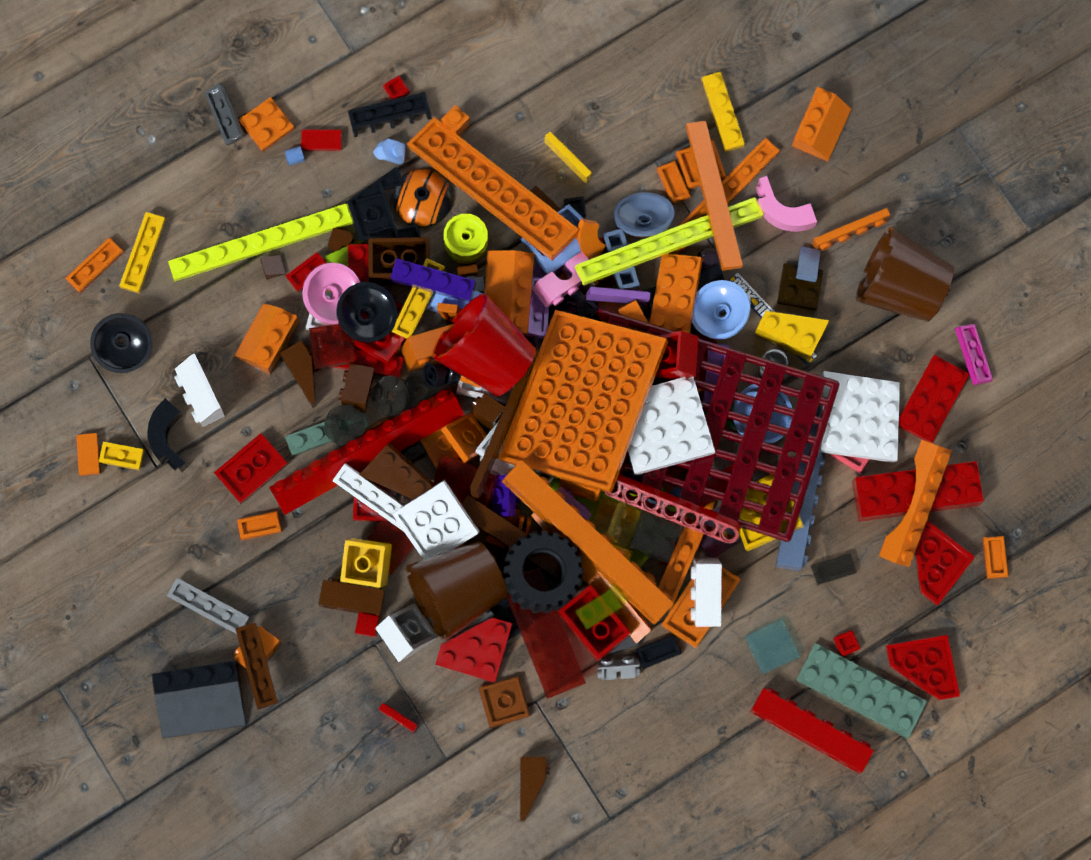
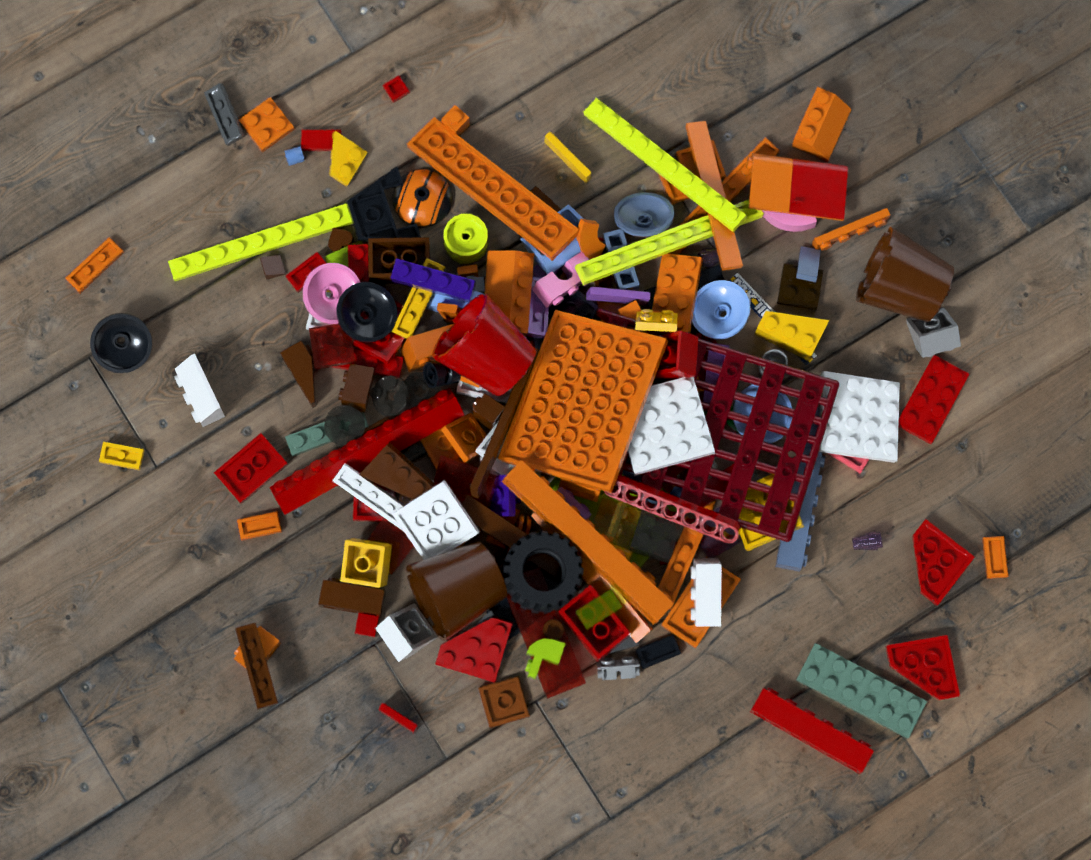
orange tile [76,433,100,476] -> none
yellow plate [119,212,166,294] -> none
black arch [147,398,188,472] -> none
black slope [152,661,246,739] -> none
light grey plate [167,578,250,635] -> none
orange slope [234,304,299,374] -> none
black hinge [348,92,432,138] -> none
light blue plate [373,139,406,165] -> none
reddish brown slope [520,757,550,822] -> none
black tile [564,196,586,218] -> none
yellow plate [701,72,745,152] -> none
clear light blue tile [744,619,800,675] -> none
clear smoke tile [810,553,857,586] -> none
red tile [833,630,861,657] -> none
red brick [852,461,984,522] -> none
orange arch [879,440,952,567] -> none
dark pink tile [955,324,993,386] -> none
none -> yellow wing [329,131,368,186]
none -> lime brick [525,638,565,680]
none -> reddish brown tile [543,619,564,640]
none -> neon yellow plate [583,98,747,233]
none -> yellow plate [635,309,678,332]
none -> door [746,153,848,221]
none -> clear purple cone [852,530,883,551]
none -> light grey slope [906,308,961,358]

